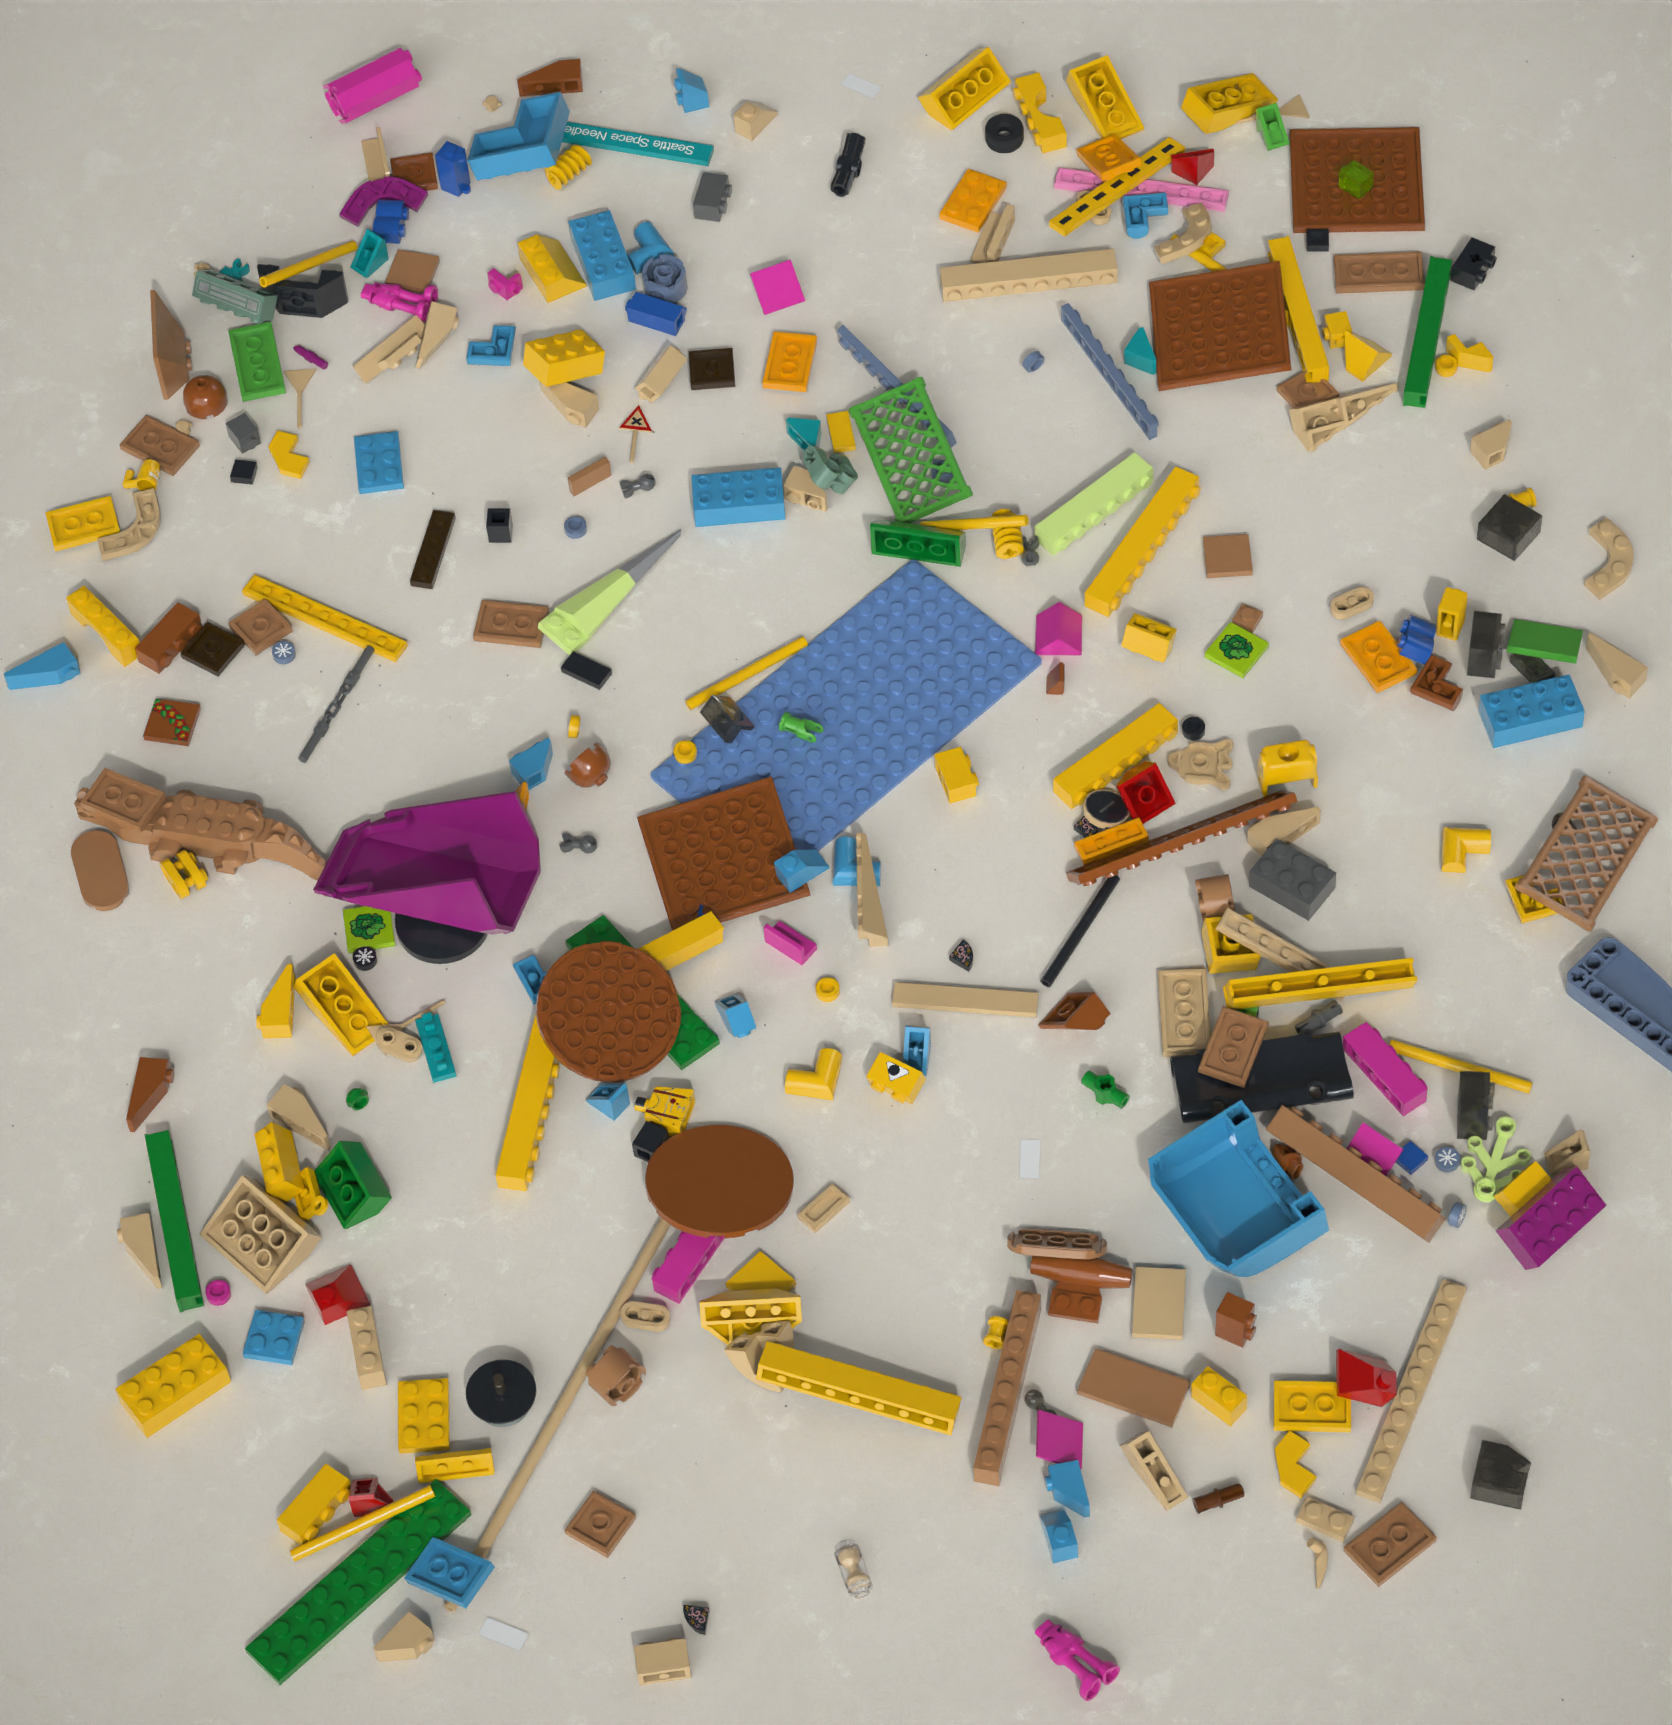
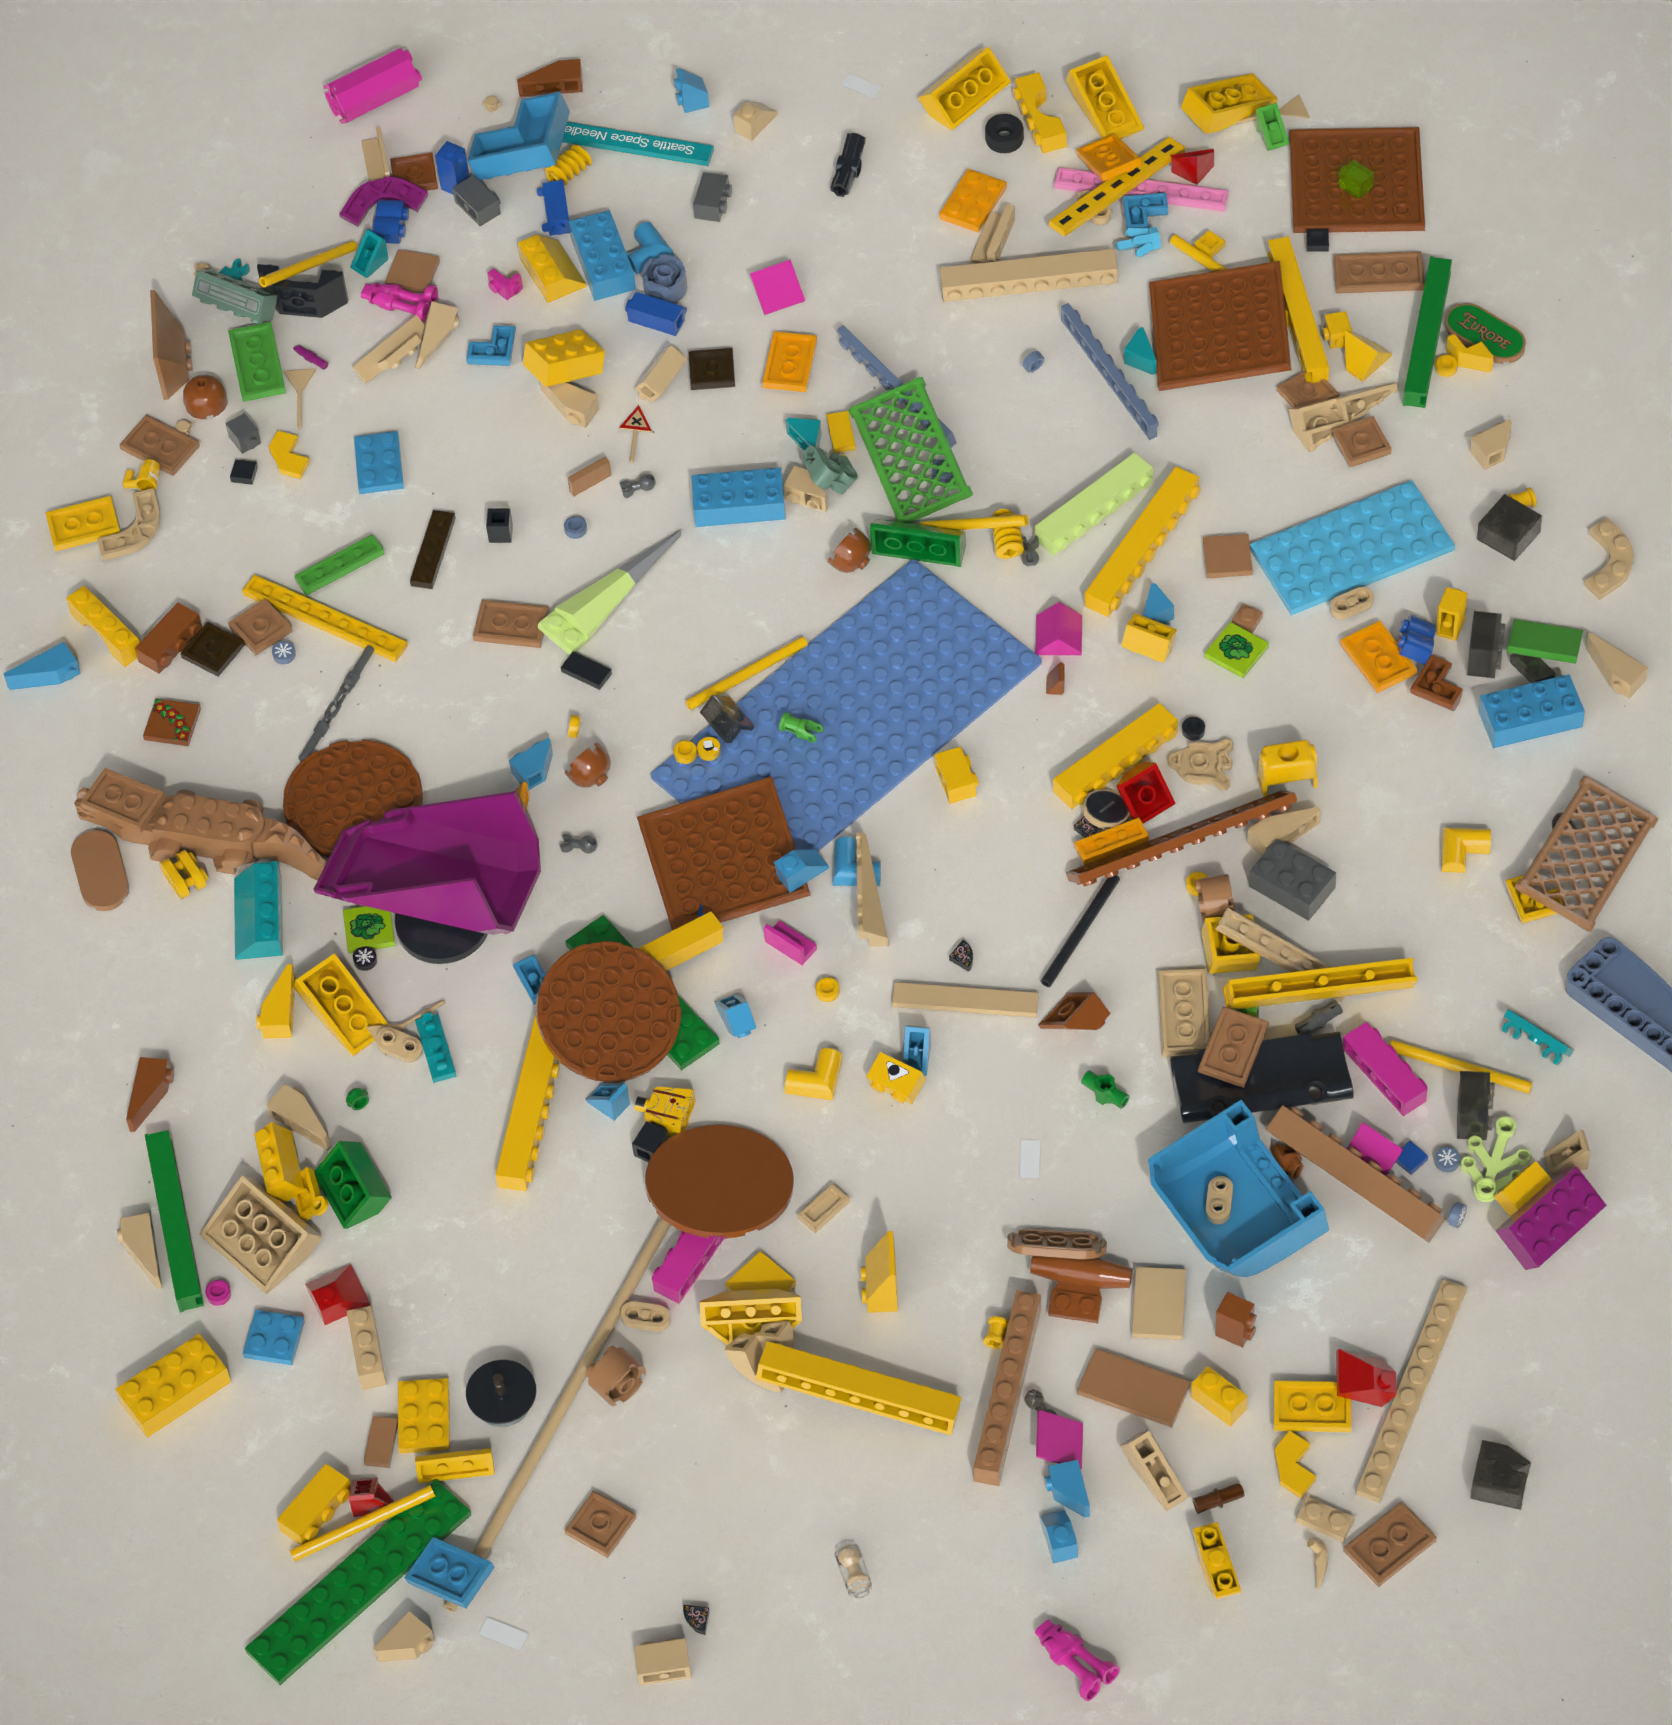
tan plate [1154,203,1212,264] -> none
black brick [1451,237,1497,290] -> none
none -> teal slope [234,861,283,960]
none -> dark orange tile [283,740,423,857]
none -> bright green plate [294,534,385,596]
none -> medium nougat tile [364,1416,398,1468]
none -> dark grey brick [453,175,501,226]
none -> blue brick [537,180,570,236]
none -> yellow tile [697,737,721,761]
none -> dark orange cylinder [827,527,871,573]
none -> yellow slope [861,1231,898,1313]
none -> medium azure rock [1115,227,1161,258]
none -> dark azure slope [1143,583,1174,624]
none -> yellow tile [1186,872,1208,896]
none -> yellow slope [1193,1522,1241,1599]
none -> tan plate [1206,1176,1233,1224]
none -> medium azure plate [1250,480,1455,615]
none -> medium nougat plate [1332,416,1392,467]
none -> green tile [1445,303,1526,364]
none -> teal plate [1502,1009,1574,1065]

